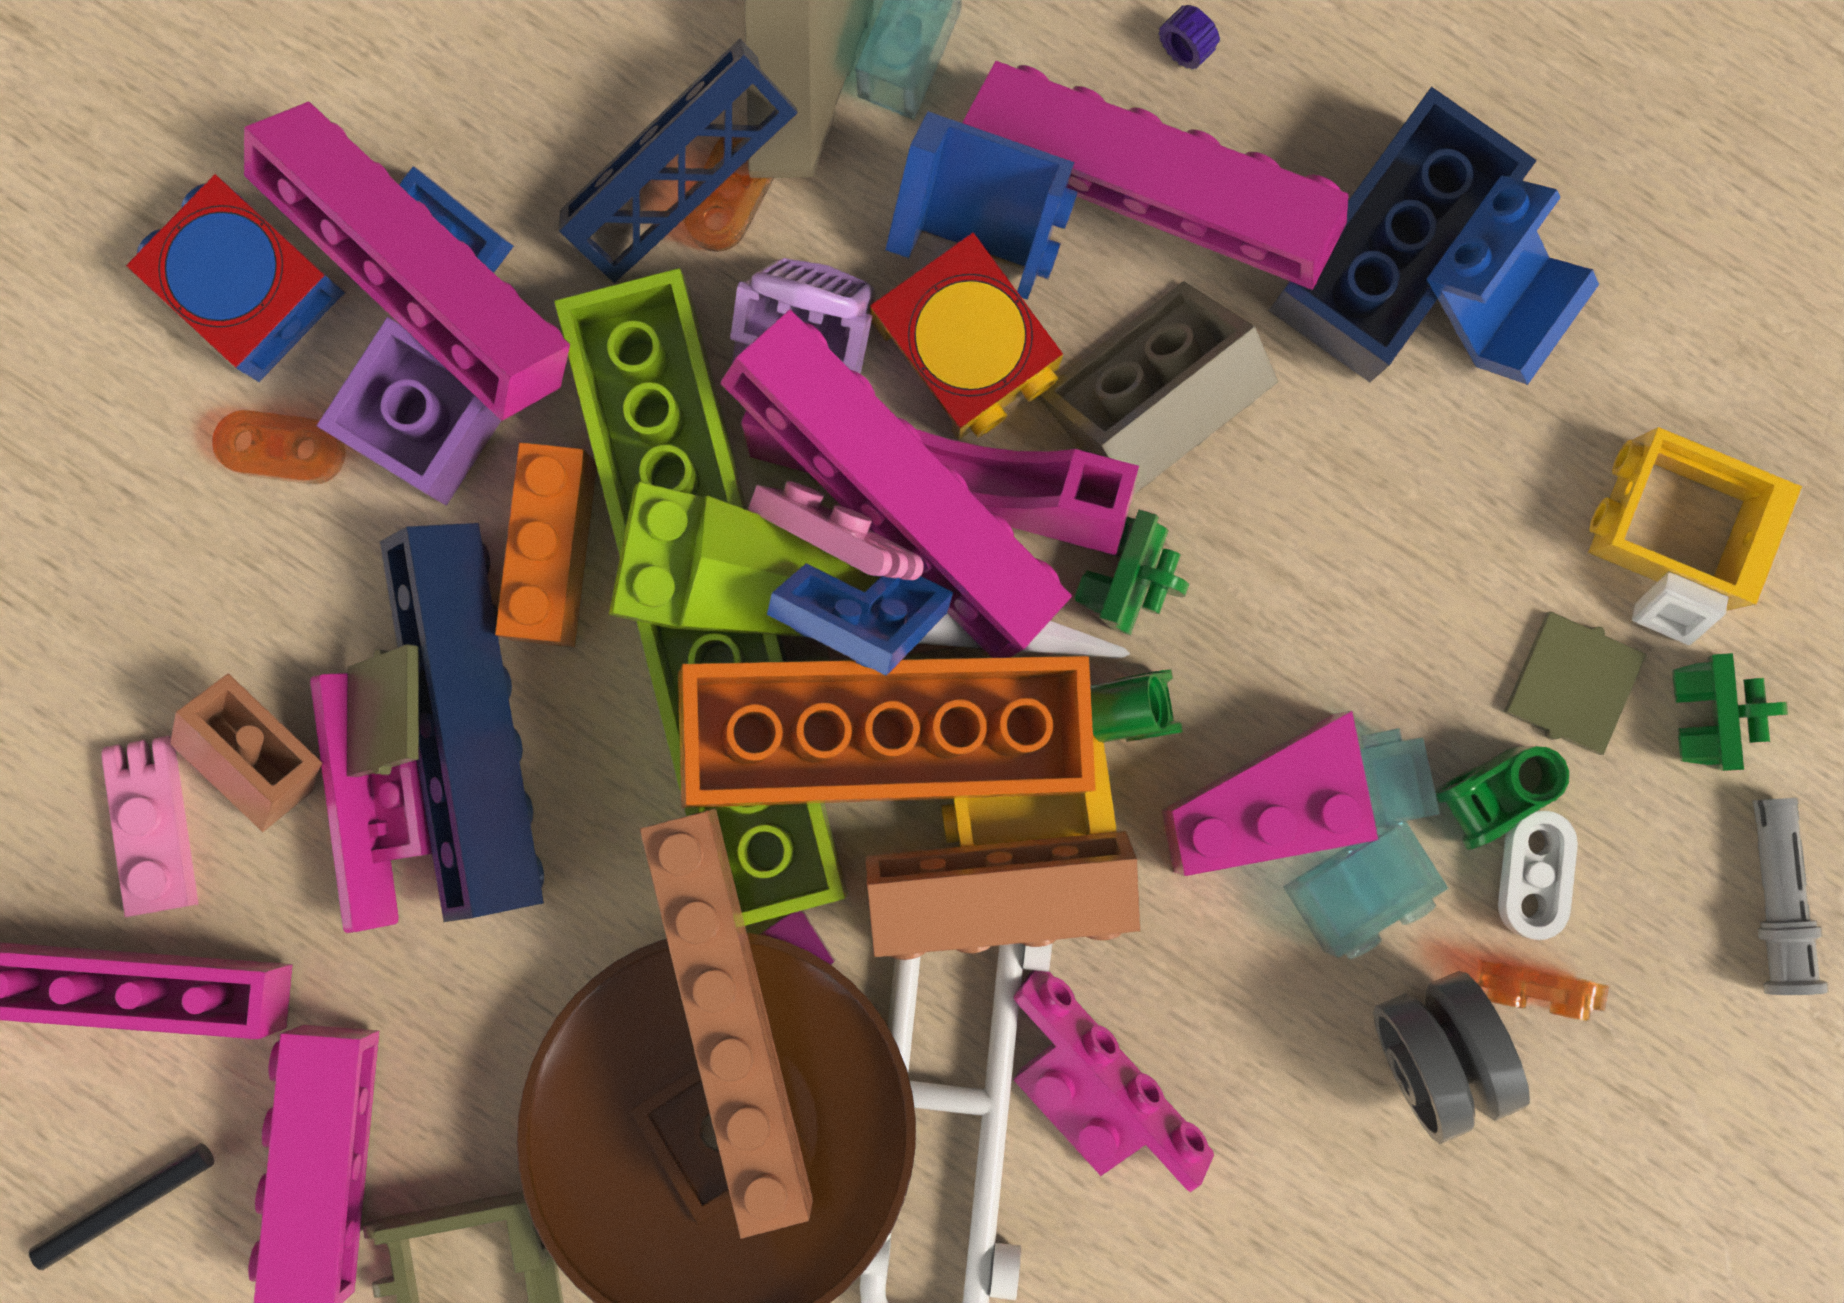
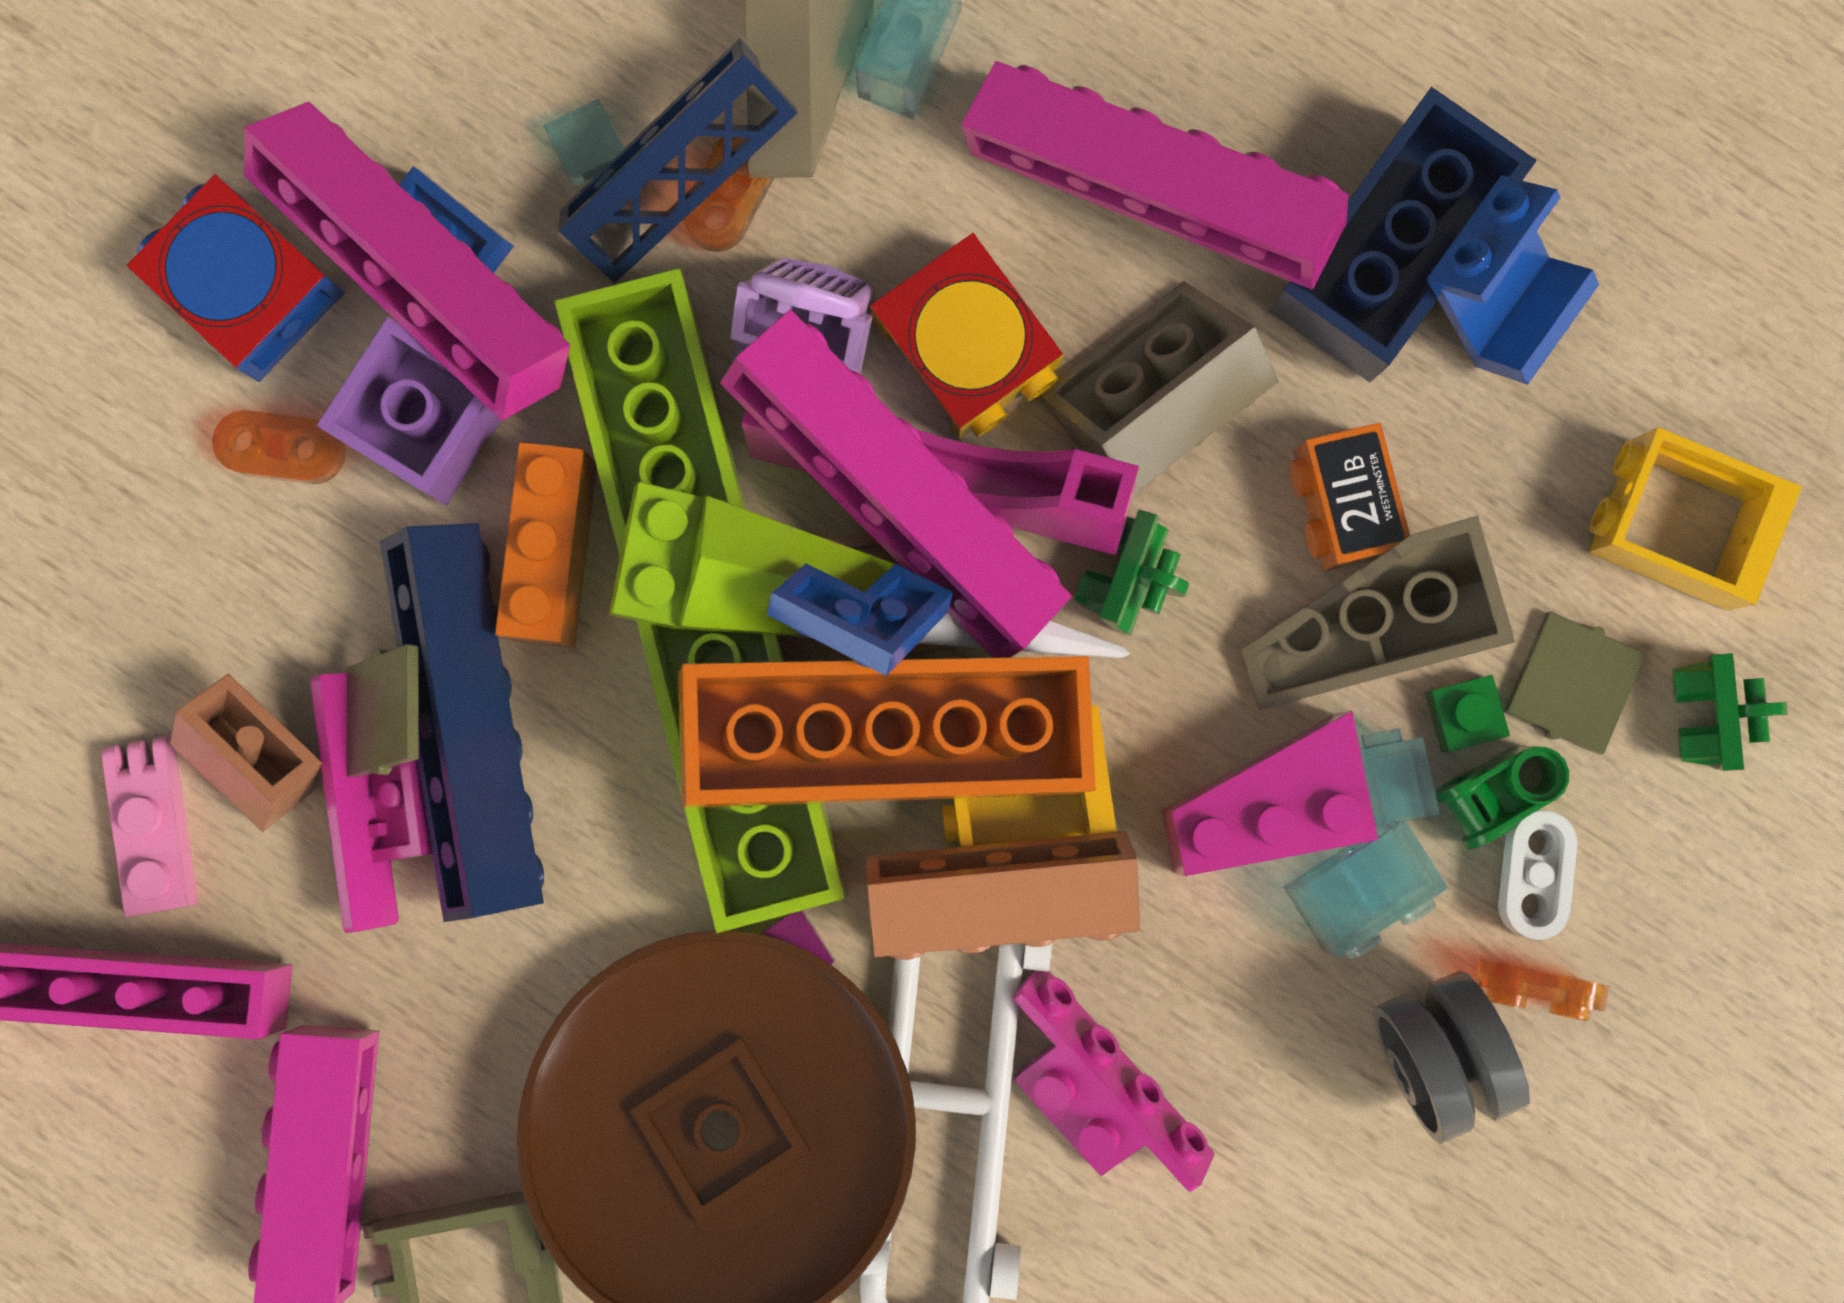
black bar [29,1143,214,1270] -> none
nougat brick [640,808,813,1239] -> none
bright pink hinge [748,481,923,581] -> none
blue panel [885,111,1078,300] -> none
green piece [1090,669,1183,743] -> none
dark purple axle [1158,5,1220,70] -> none
white tile [1632,571,1728,645] -> none
light grey pin [1753,798,1828,995] -> none
none -> clear light blue tile [543,99,624,187]
none -> dark tan wedge [1241,515,1515,710]
none -> brick [1289,422,1410,572]
none -> green plate [1425,675,1510,753]

